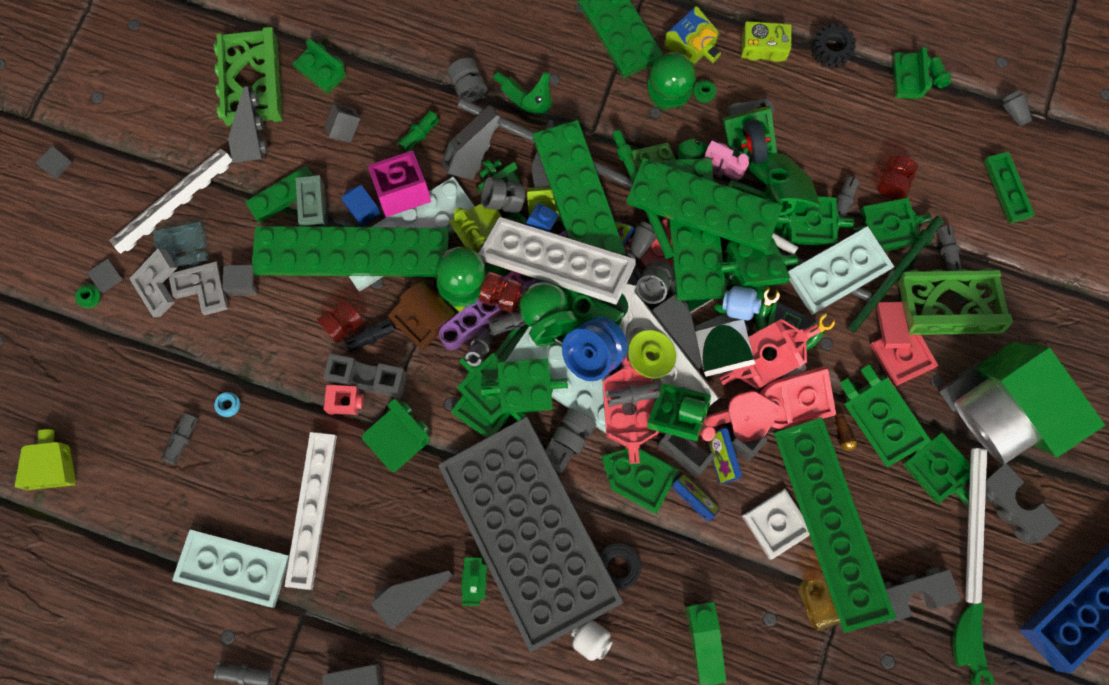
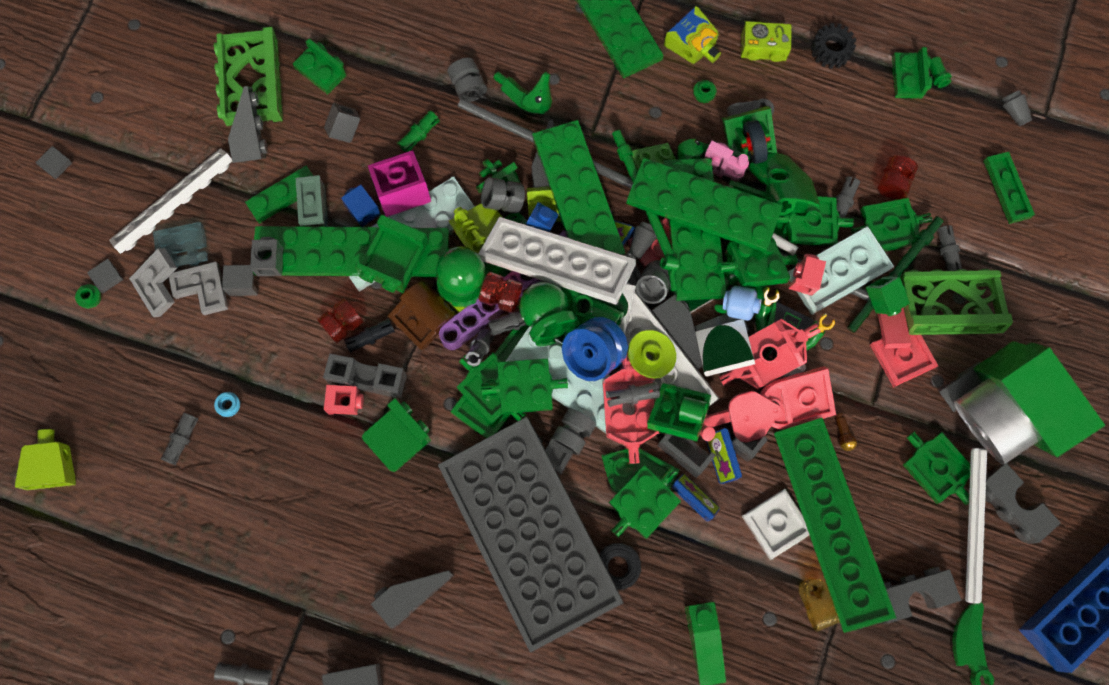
light aqua plate [172,530,290,608] -> none
white plate [285,432,337,590] -> none
dark grey slope [441,105,500,180] -> none
green piece [461,557,487,606] -> none
white head [572,620,612,661] -> none
green tile [647,52,696,110] -> none
green tile [839,364,932,467] -> none
none -> dark grey brick [250,237,283,276]
none -> green panel [355,215,429,293]
none -> green plate [608,465,681,539]
none -> green hand [660,255,679,291]
none -> coral brick [788,254,826,296]
none -> green brick [866,276,910,316]

